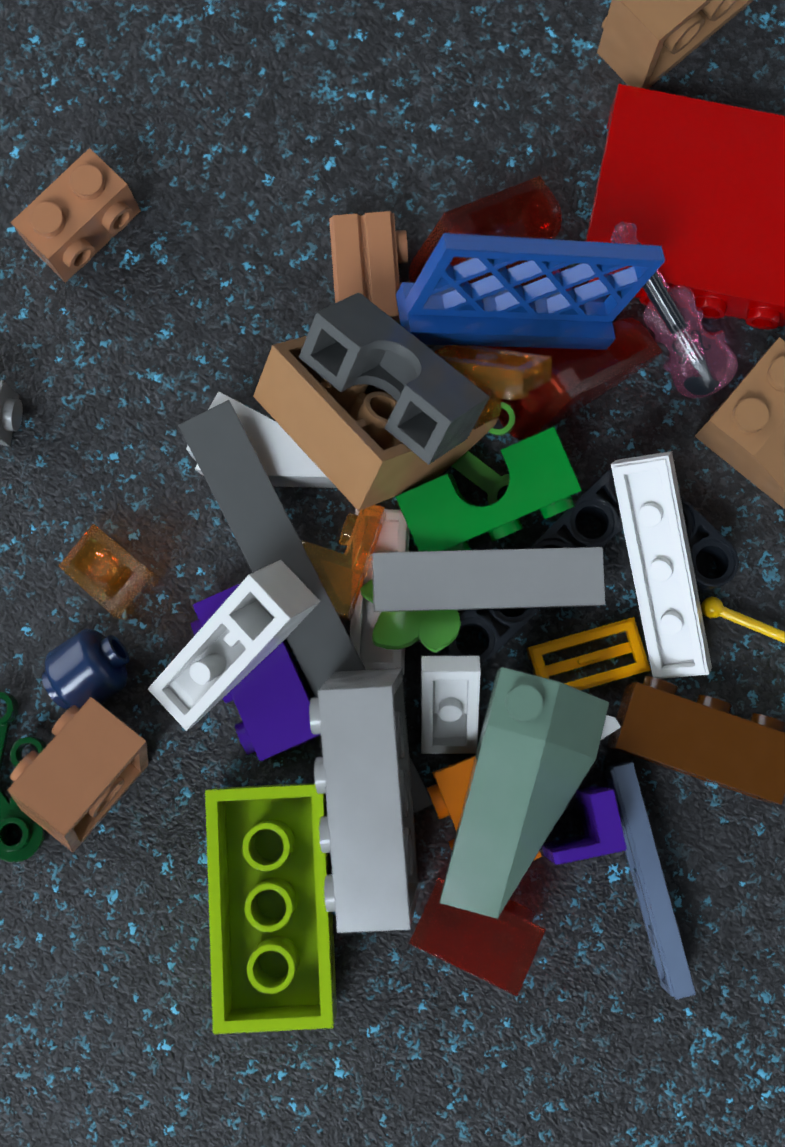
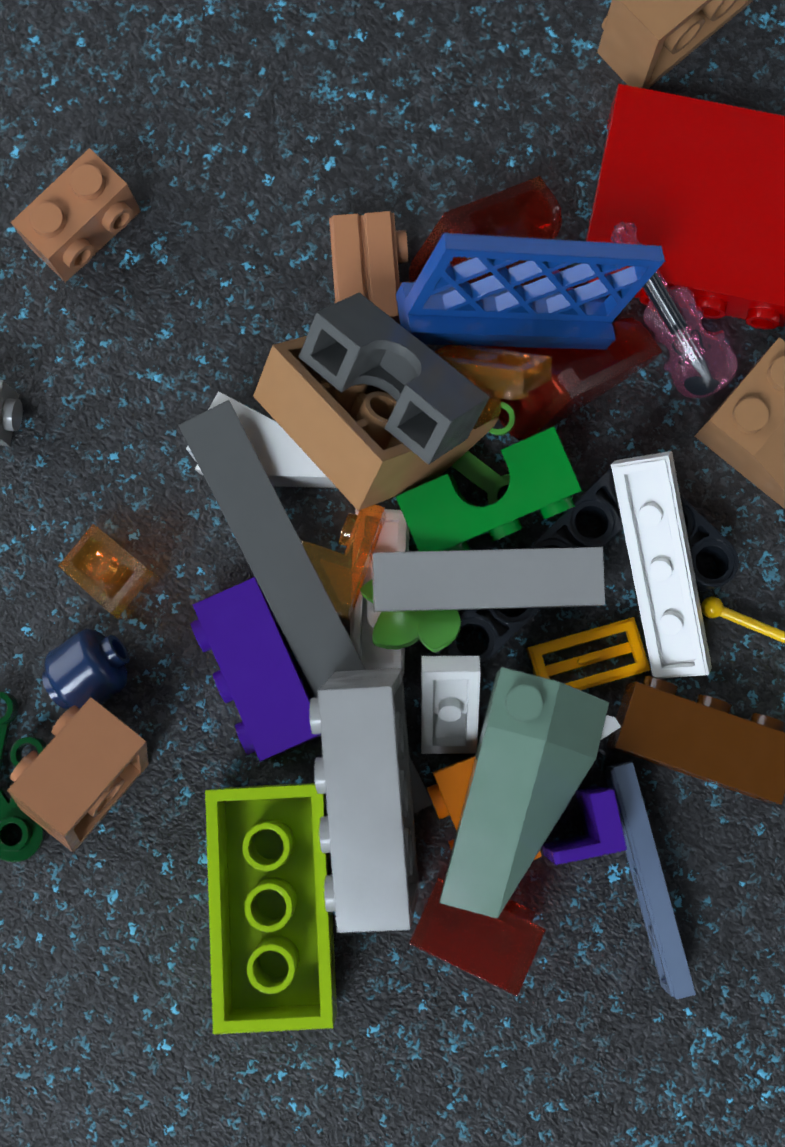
white slope [148,560,320,731] -> none

